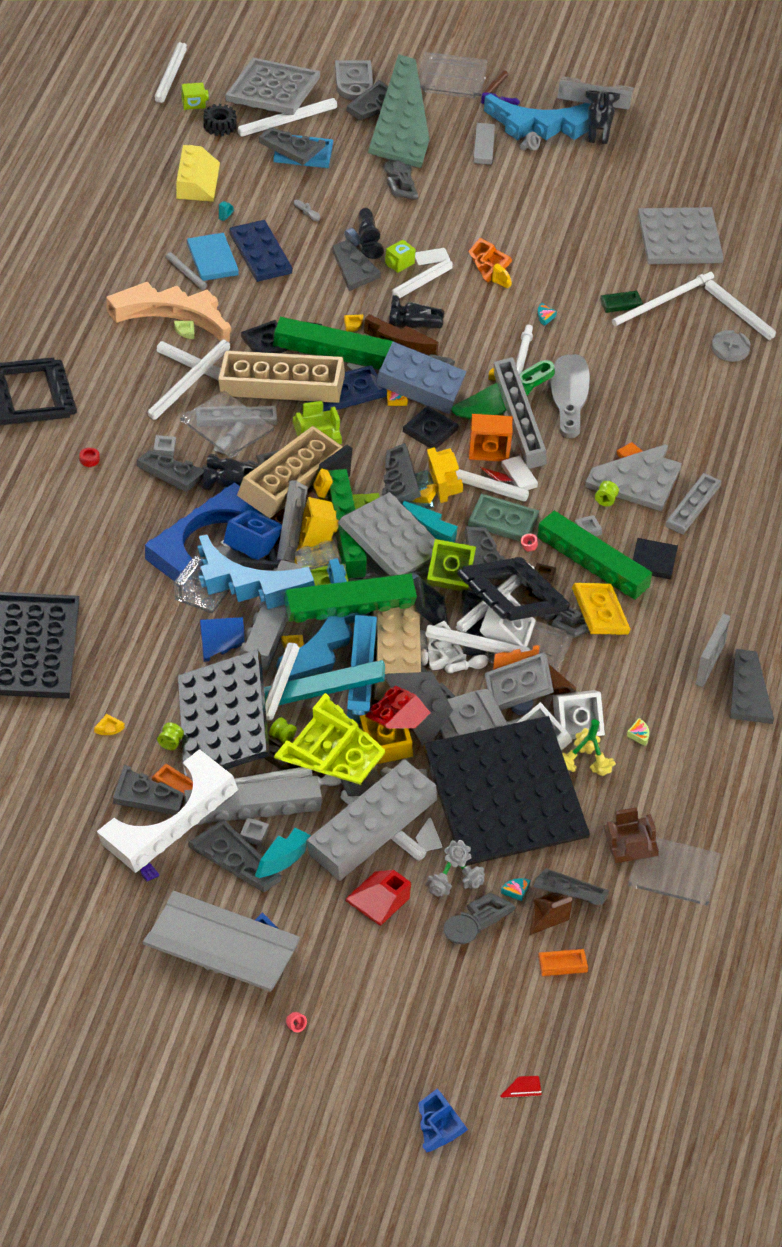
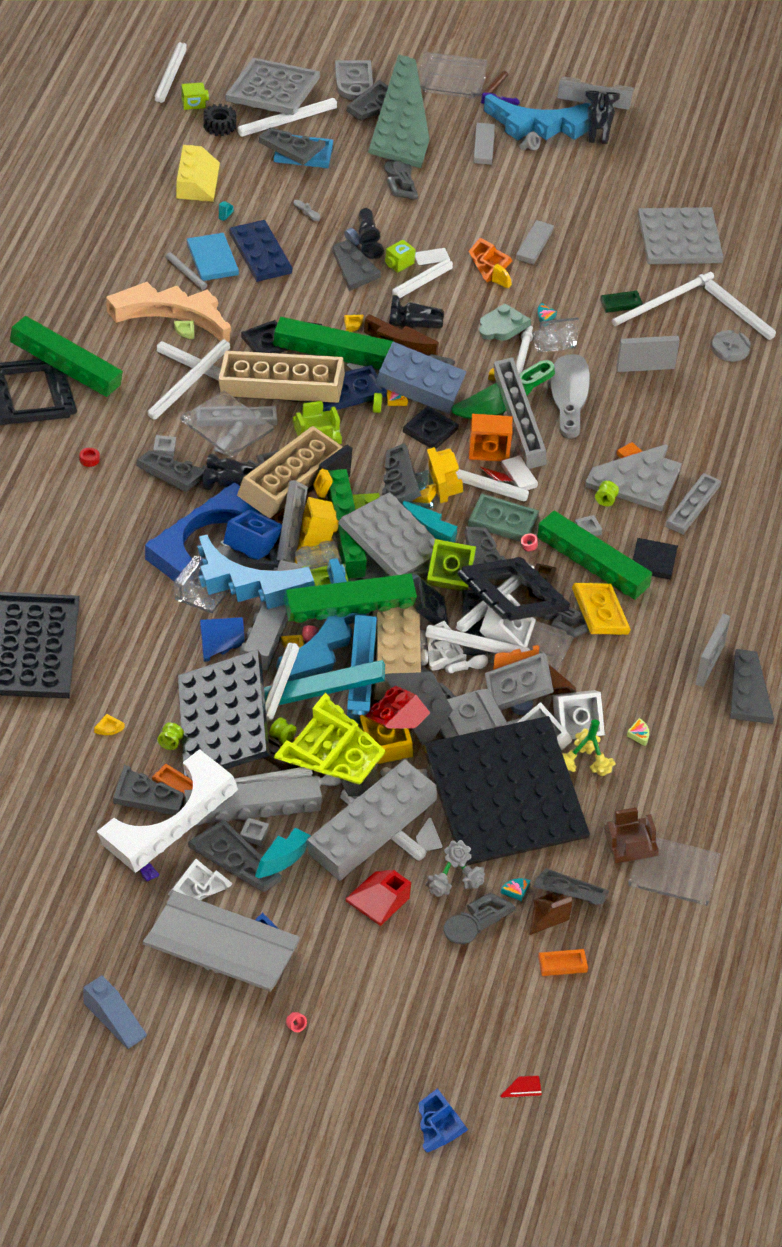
none -> green brick [10,316,123,397]
none -> sand blue slope [83,975,147,1049]
none -> white slope [168,859,232,900]
none -> coral hinge [302,625,319,643]
none -> lime tile [373,393,382,413]
none -> plate [479,303,531,341]
none -> light grey tile [516,220,554,265]
none -> clear bracket [532,317,579,353]
none -> light grey tile [616,336,680,372]

